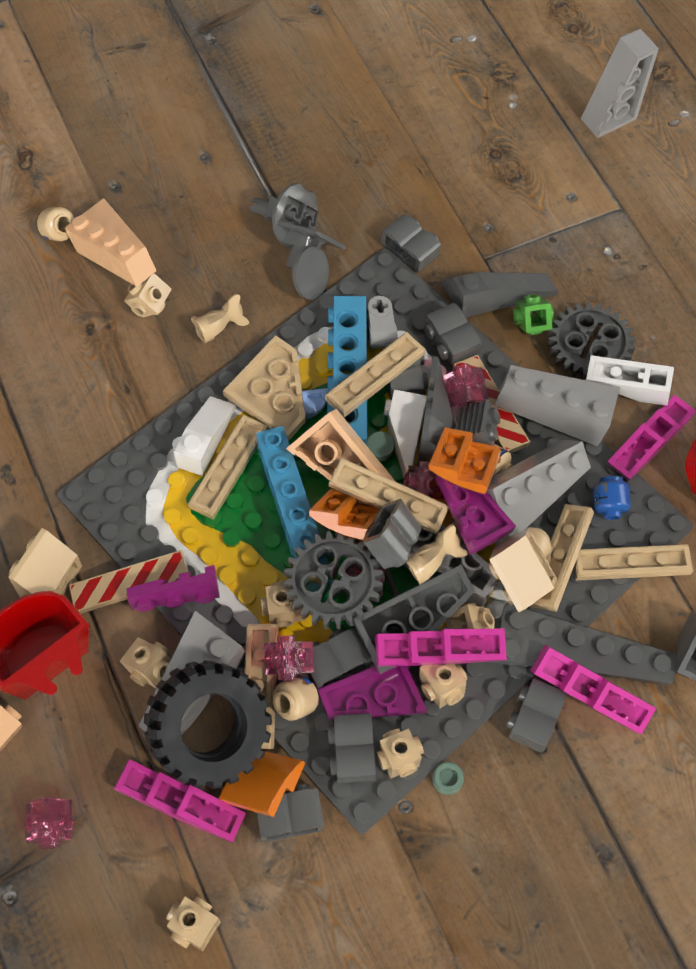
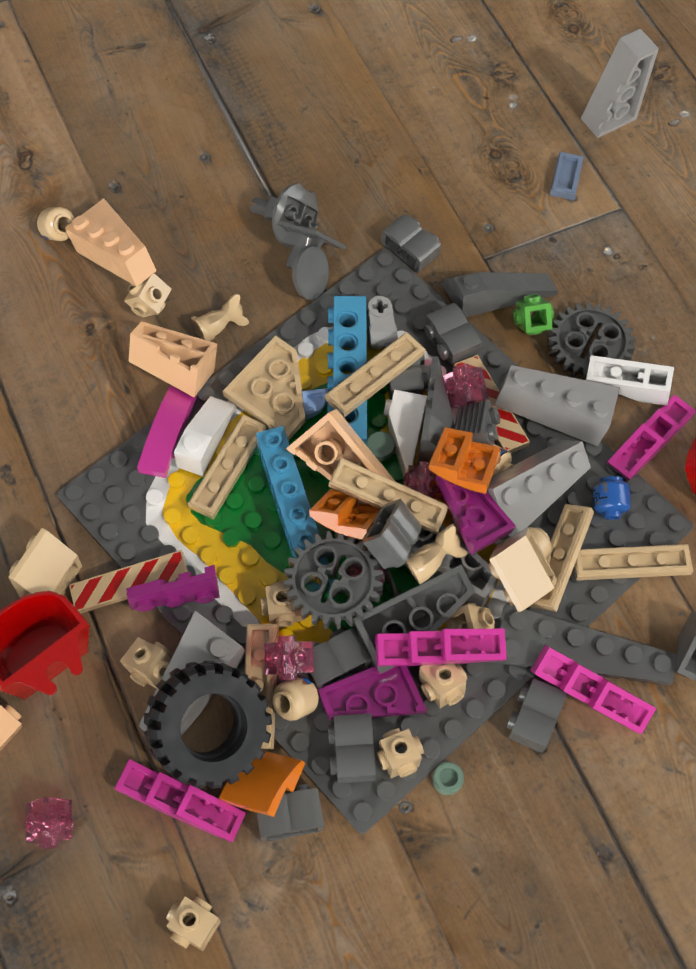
none -> light nougat wedge [129,321,217,398]
none -> dark pink slope [137,385,197,478]
none -> sand blue tile [550,152,584,200]

